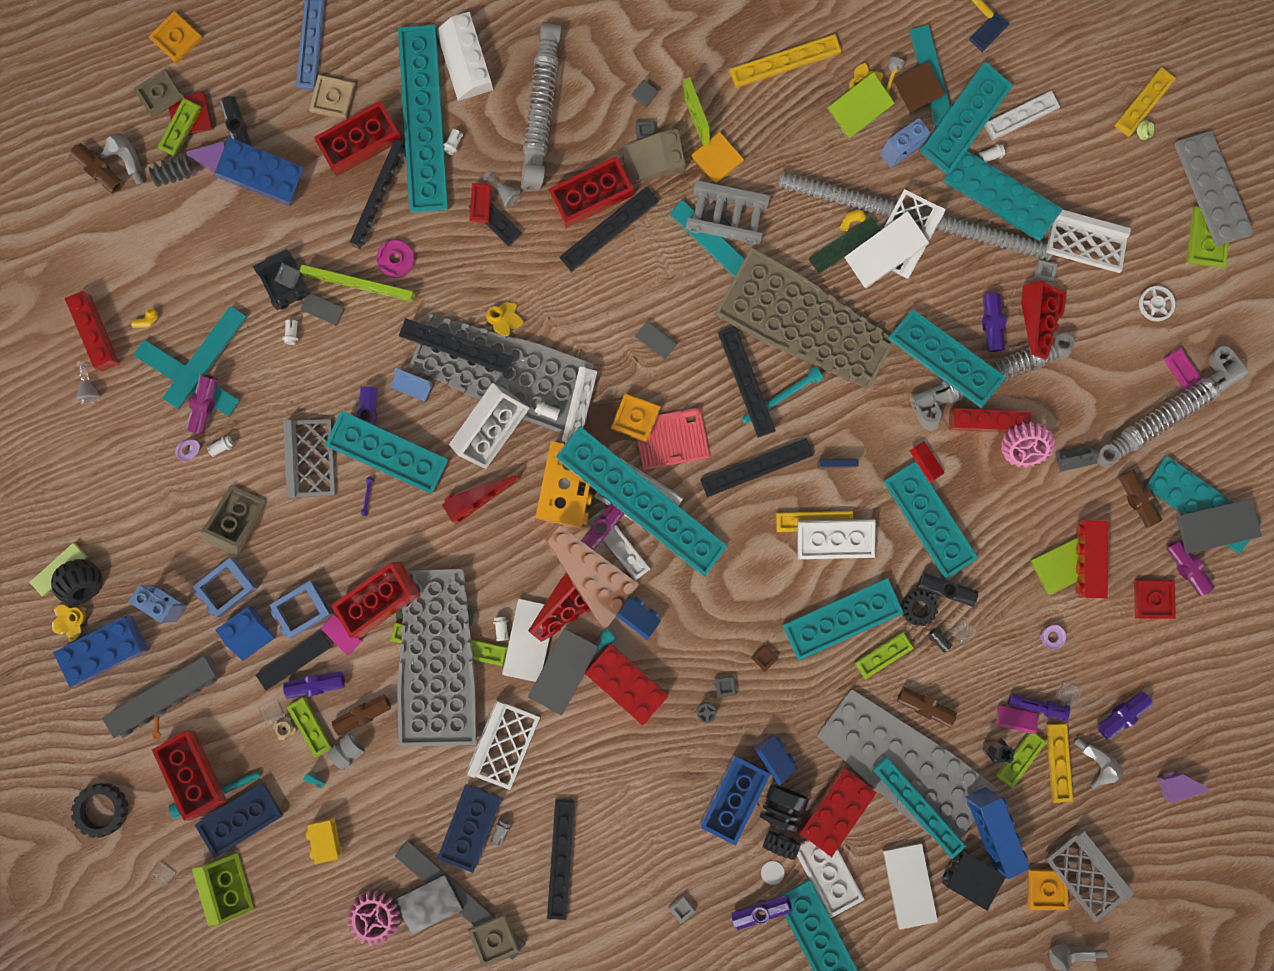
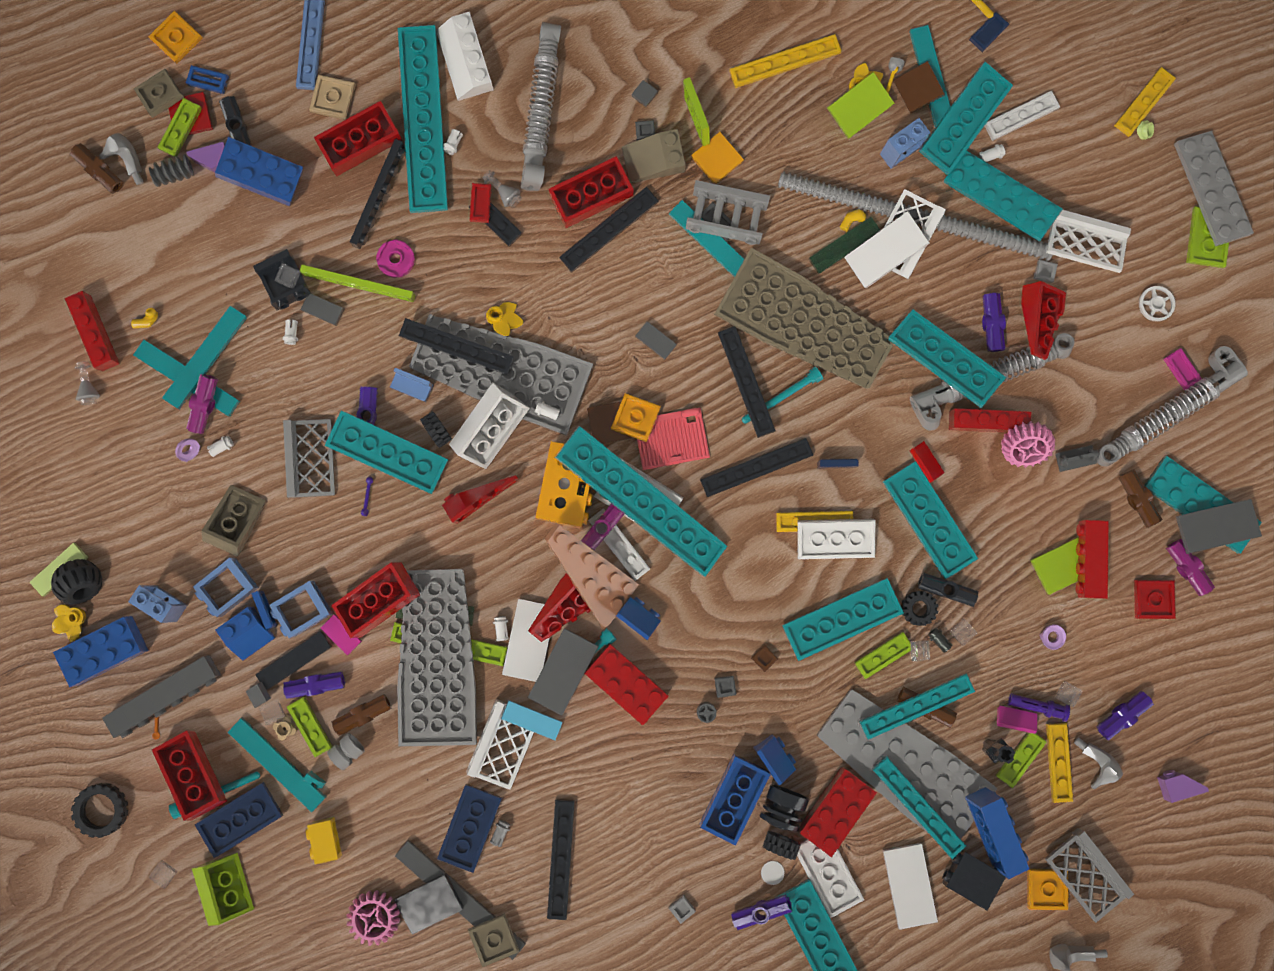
white tile [562,367,597,442] -> none
none -> blue tile [186,65,229,94]
none -> teal tile [227,717,326,812]
none -> dark grey tile [245,682,271,708]
none -> blue tile [251,591,277,629]
none -> black tyre [420,411,452,448]
none -> medium azure tile [501,700,563,740]
none -> teal tile [859,673,975,740]
none -> clear tile [910,640,930,661]

